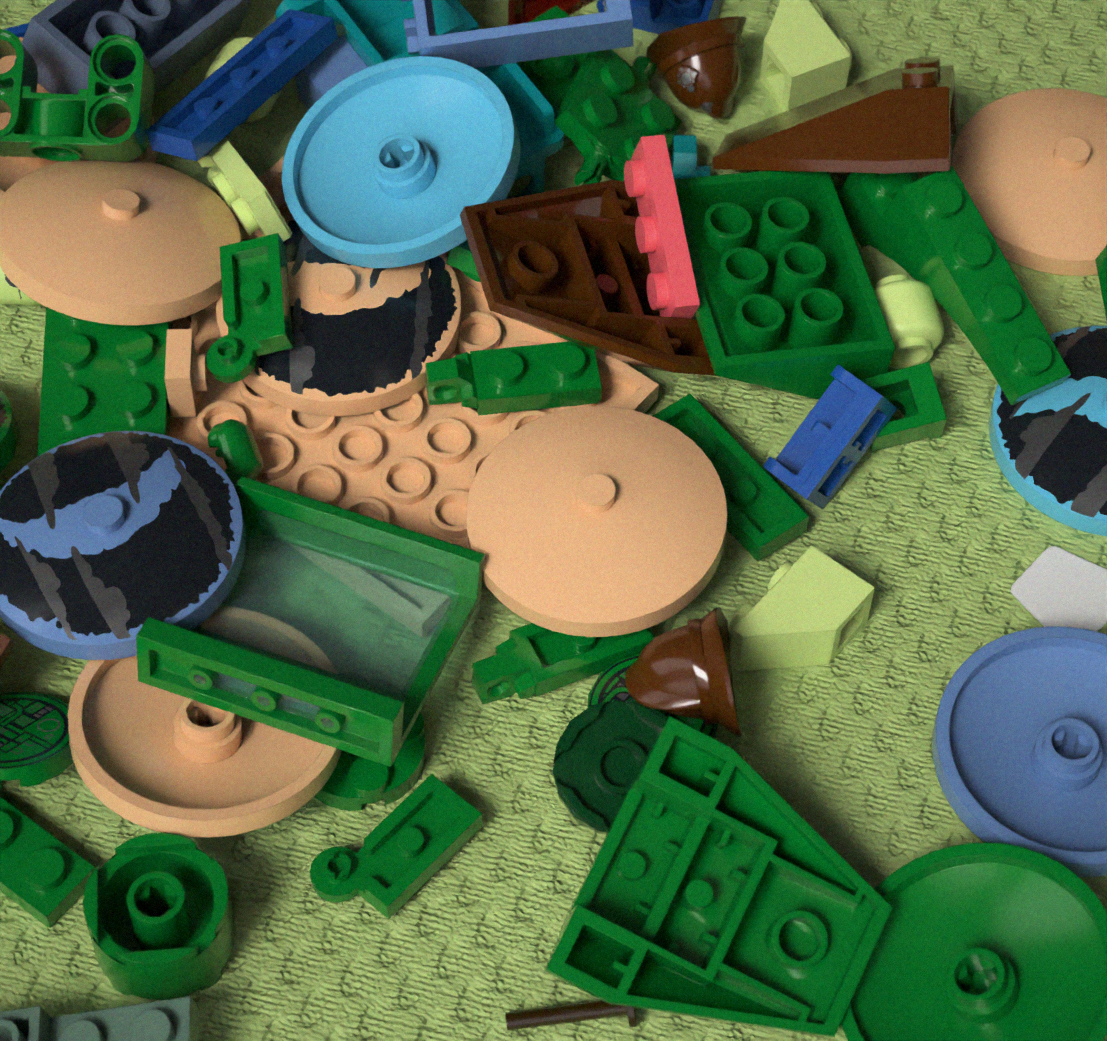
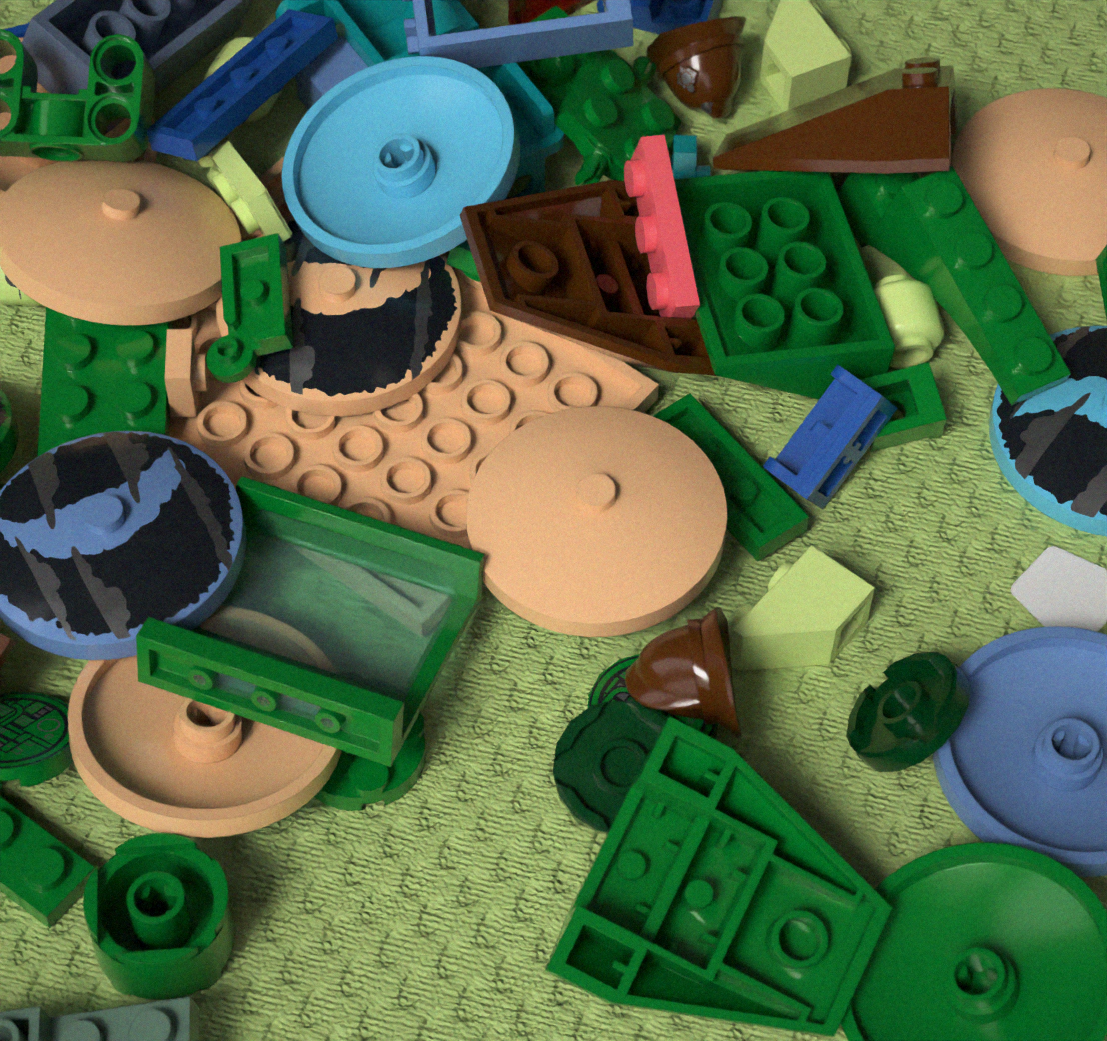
green arm [208,419,263,490] -> none
green hinge [310,773,482,919] -> none
green hinge [425,341,602,416] -> none
green hinge [471,623,655,705] -> none
dark brown pin [505,1000,637,1031] -> none
none -> dark green tile [846,652,971,772]

